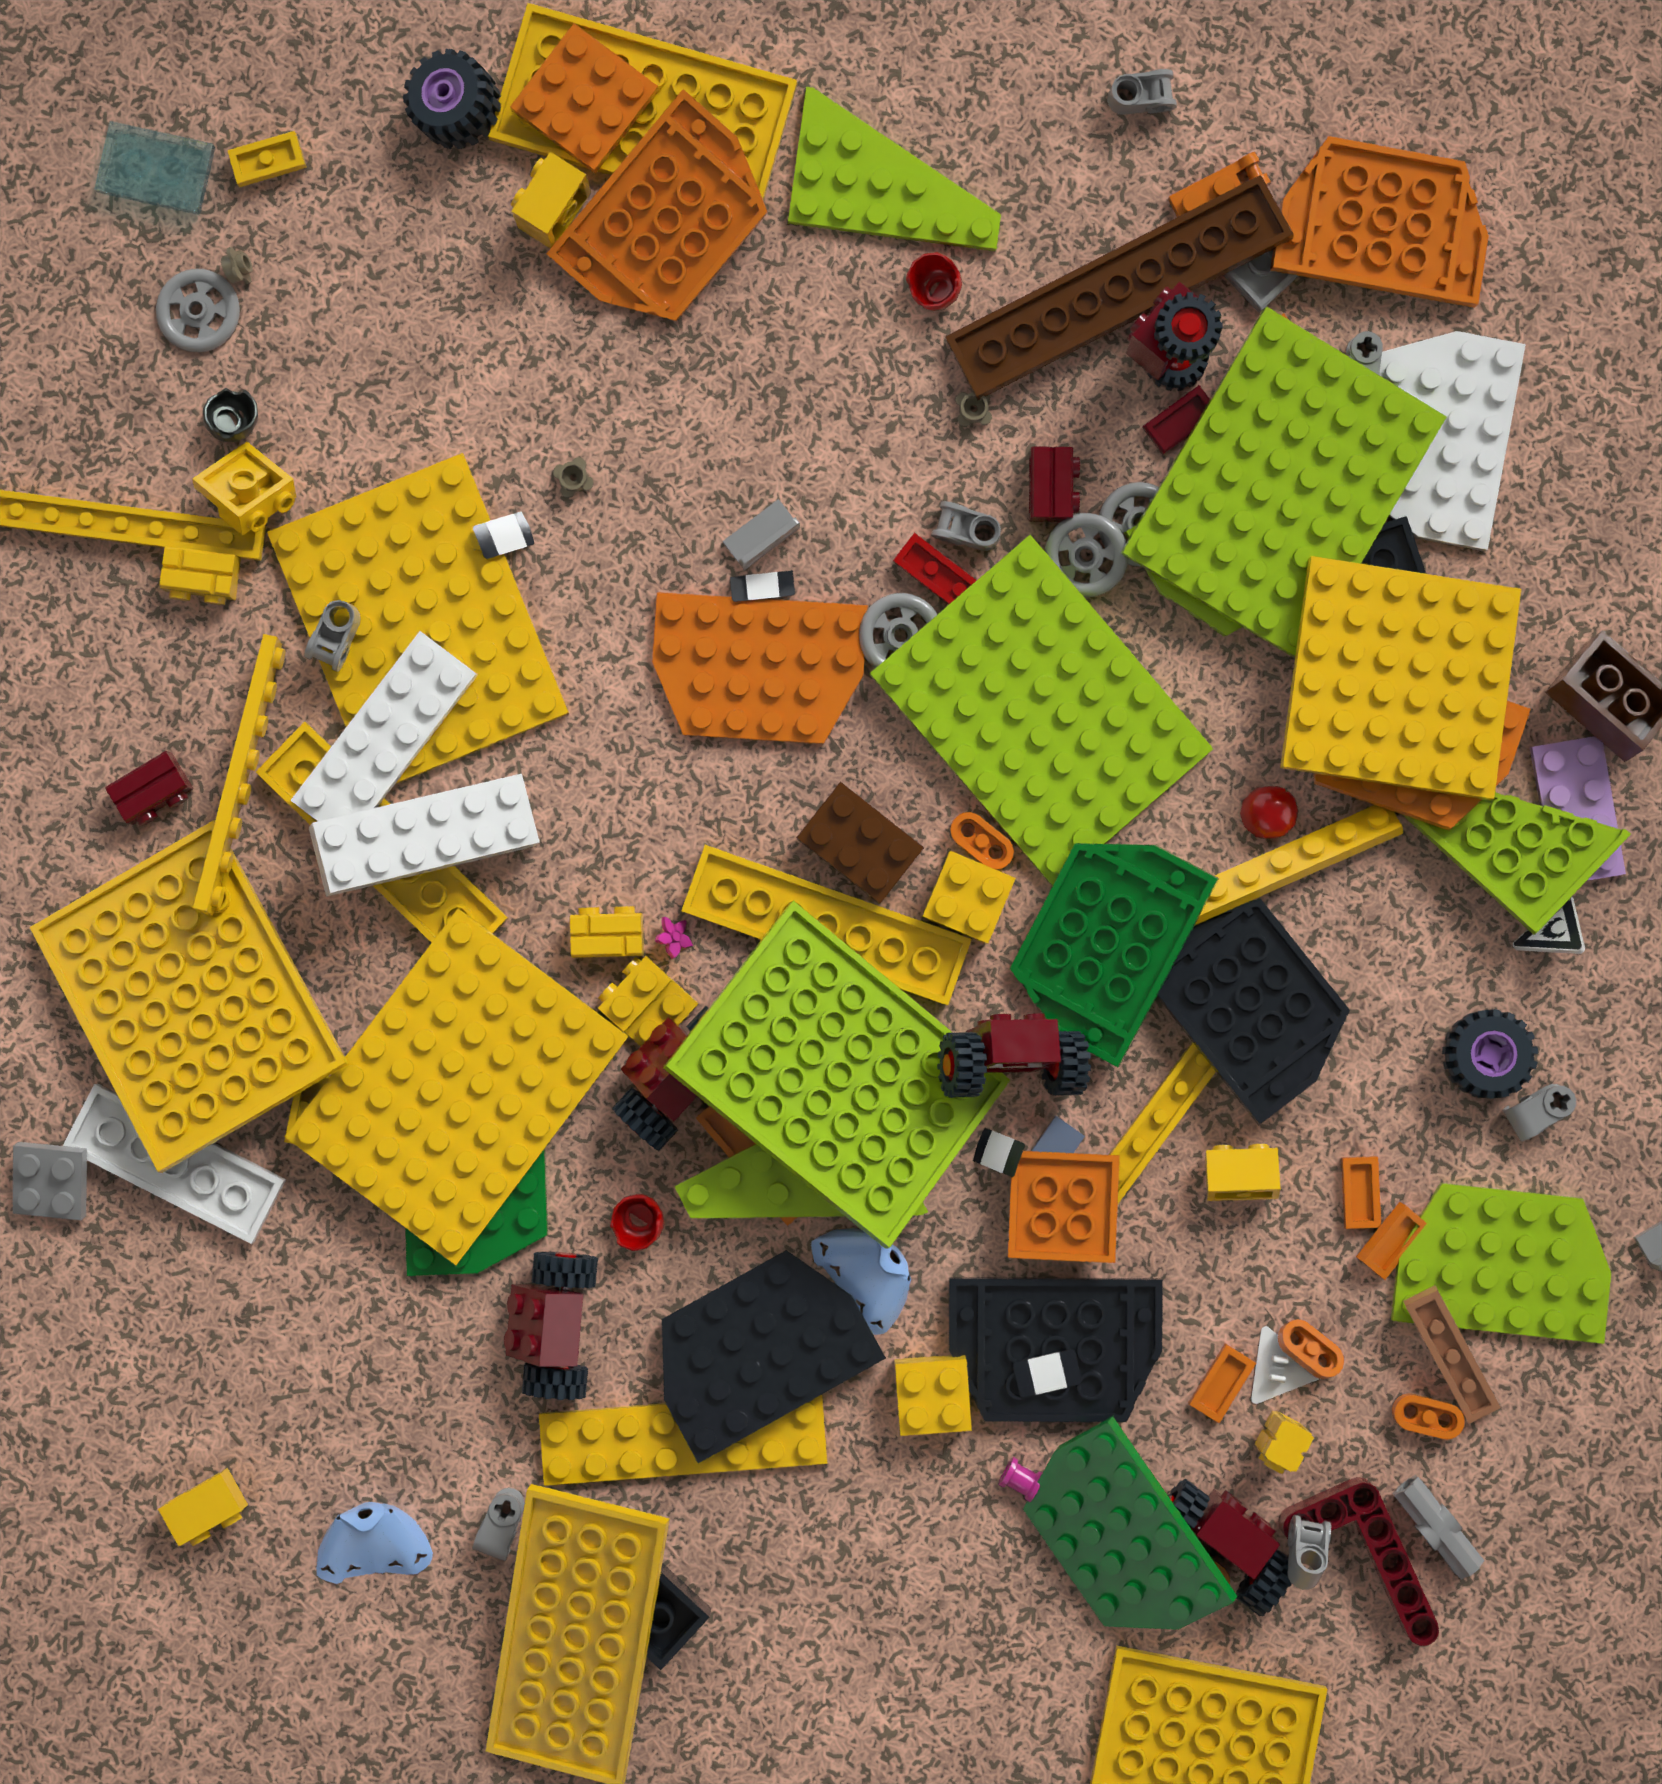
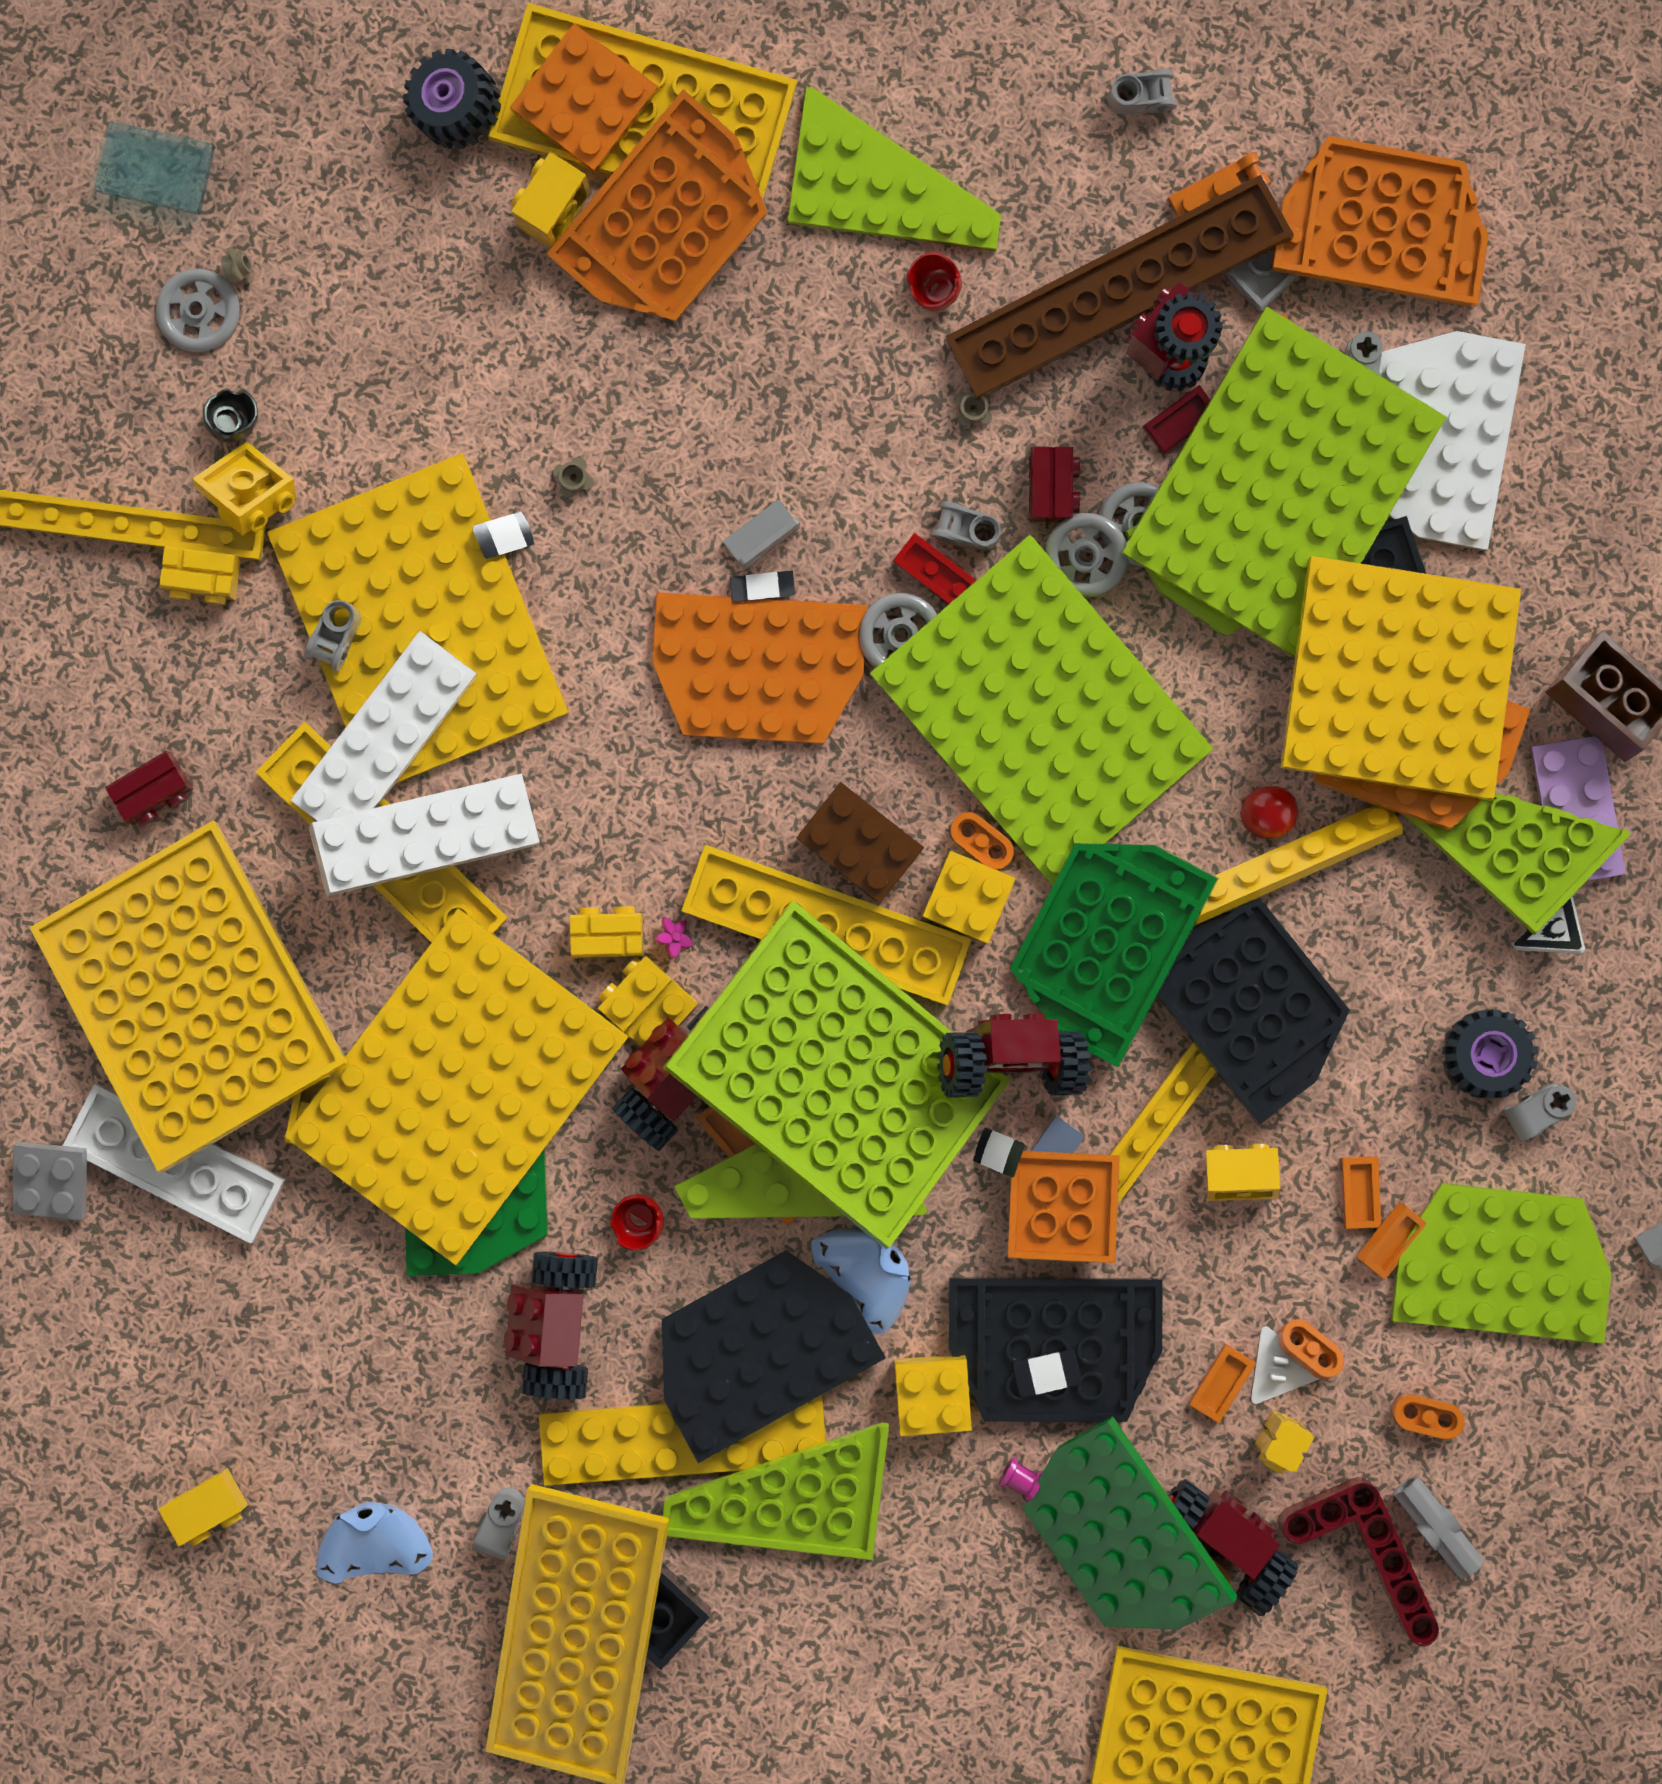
yellow plate [193,634,286,916] -> none
yellow plate [227,131,307,187] -> none
light grey piece [1287,1515,1331,1590] -> none
nougat plate [1403,1285,1501,1424] -> none
none -> lime wing [663,1423,889,1560]

